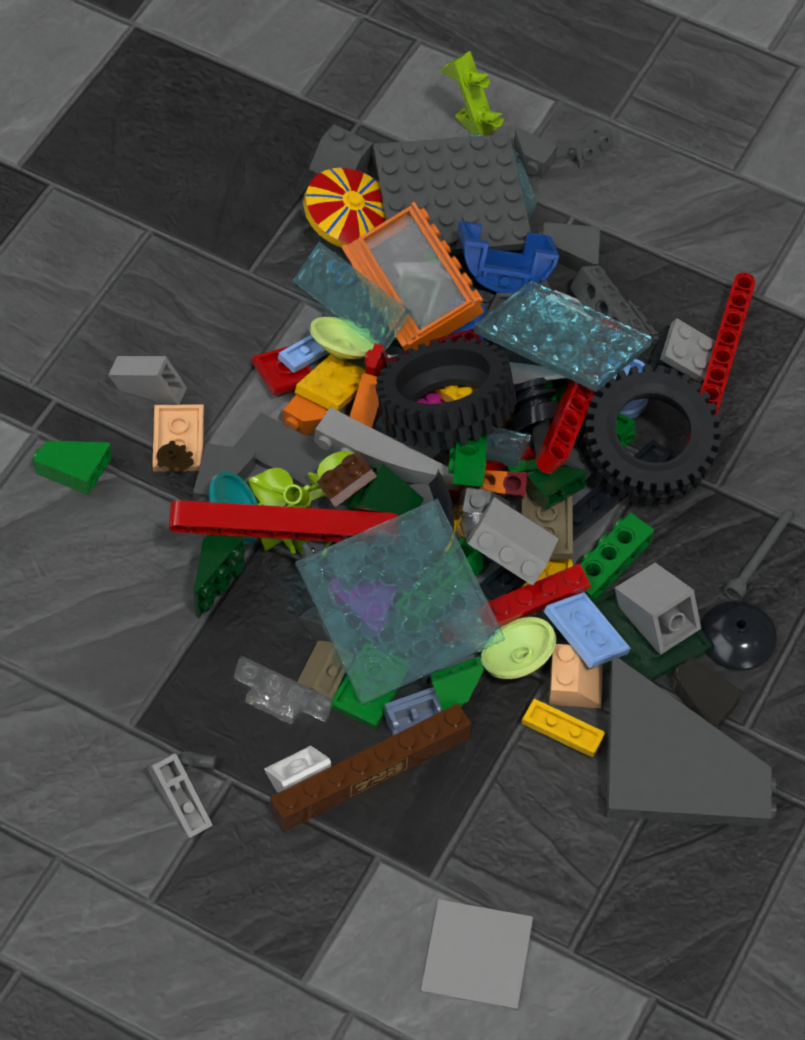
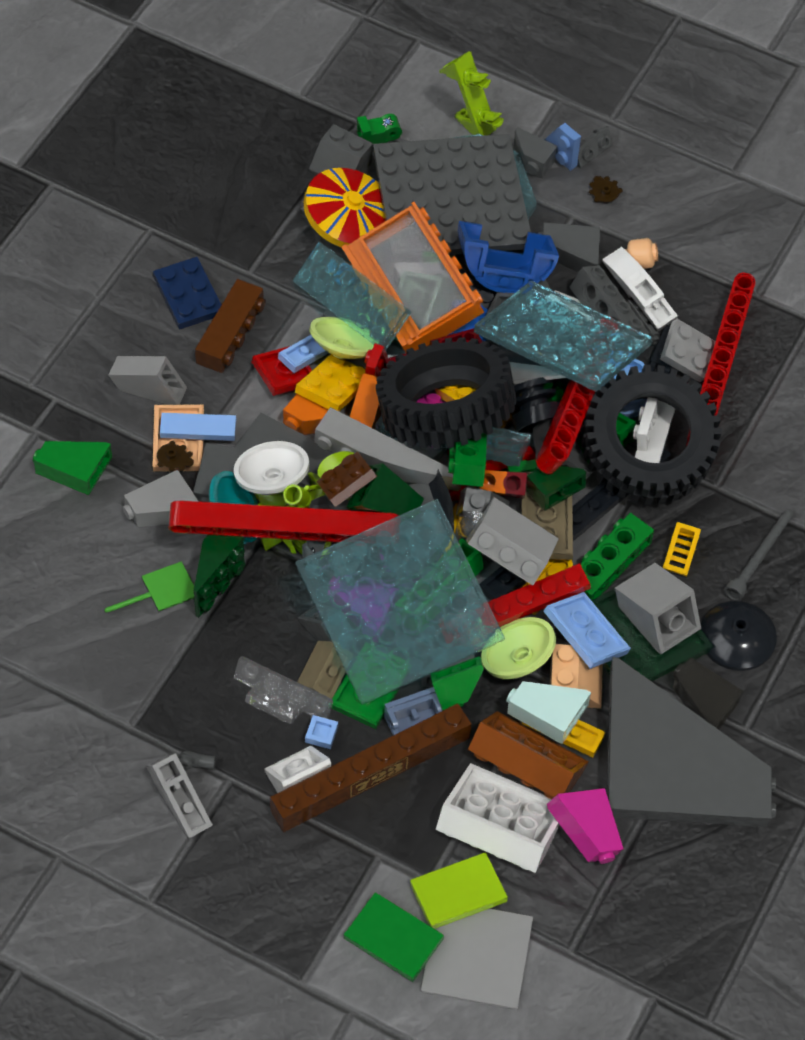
none -> bright green piece [104,561,194,613]
none -> light grey slope [123,470,199,527]
none -> dark blue plate [153,257,221,330]
none -> light blue tile [160,413,236,441]
none -> reddish brown brick [195,279,266,373]
none -> white dish [234,441,310,495]
none -> light blue plate [305,715,338,749]
none -> green tile [344,892,444,982]
none -> green leg [357,114,402,144]
none -> lime tile [410,852,508,929]
none -> white slope [436,763,560,873]
none -> dark orange slope [468,711,589,800]
none -> light aqua slope [506,681,591,744]
none -> medium blue wing [544,123,581,171]
none -> dark pink slope [547,788,623,864]
none -> dark brown piece [589,176,623,203]
none -> white slope [602,247,678,332]
none -> light nougat head [625,238,658,269]
none -> white bracket [633,397,675,463]
none -> yellow slope [663,522,701,577]

